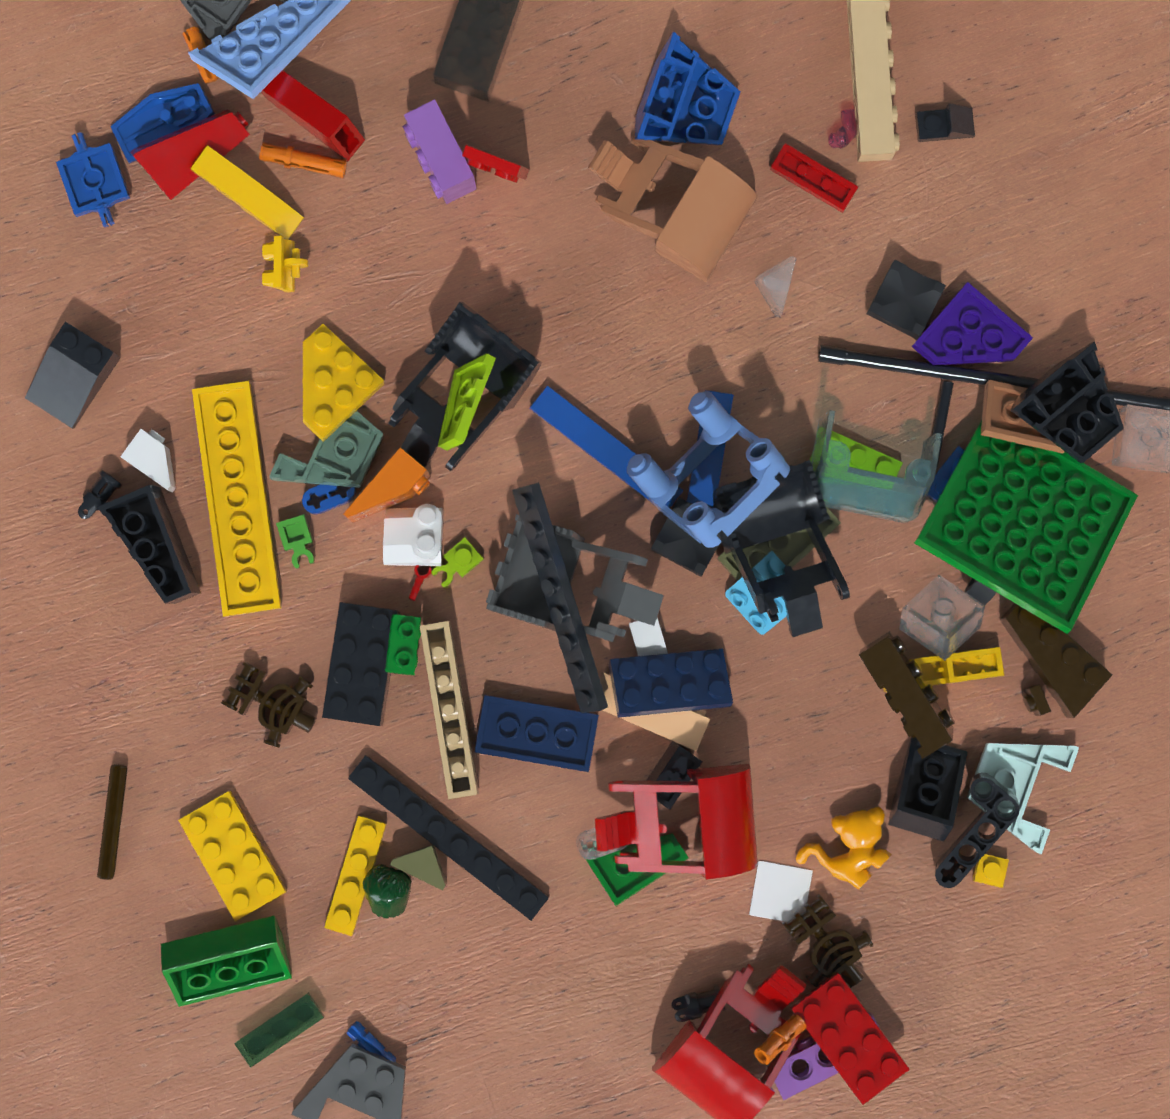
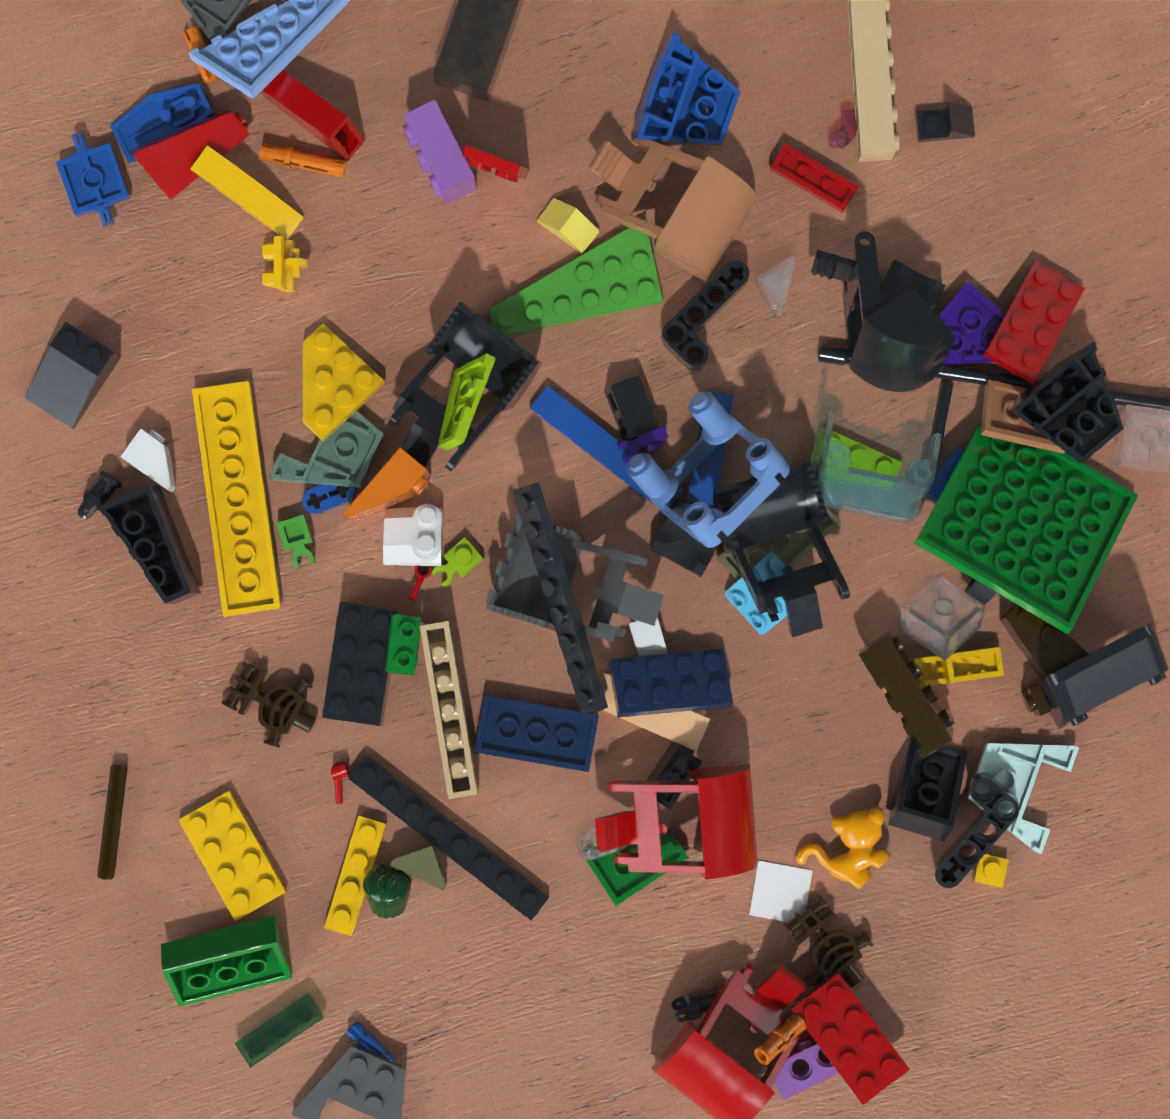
none -> red hand [331,761,349,804]
none -> bright green wing [490,219,663,336]
none -> light yellow slope [537,198,600,255]
none -> black hinge [604,375,659,441]
none -> dark purple plate [617,426,669,464]
none -> black beam [661,260,750,371]
none -> black piece [811,231,956,392]
none -> red plate [983,260,1085,384]
none -> black windscreen [1040,623,1169,729]

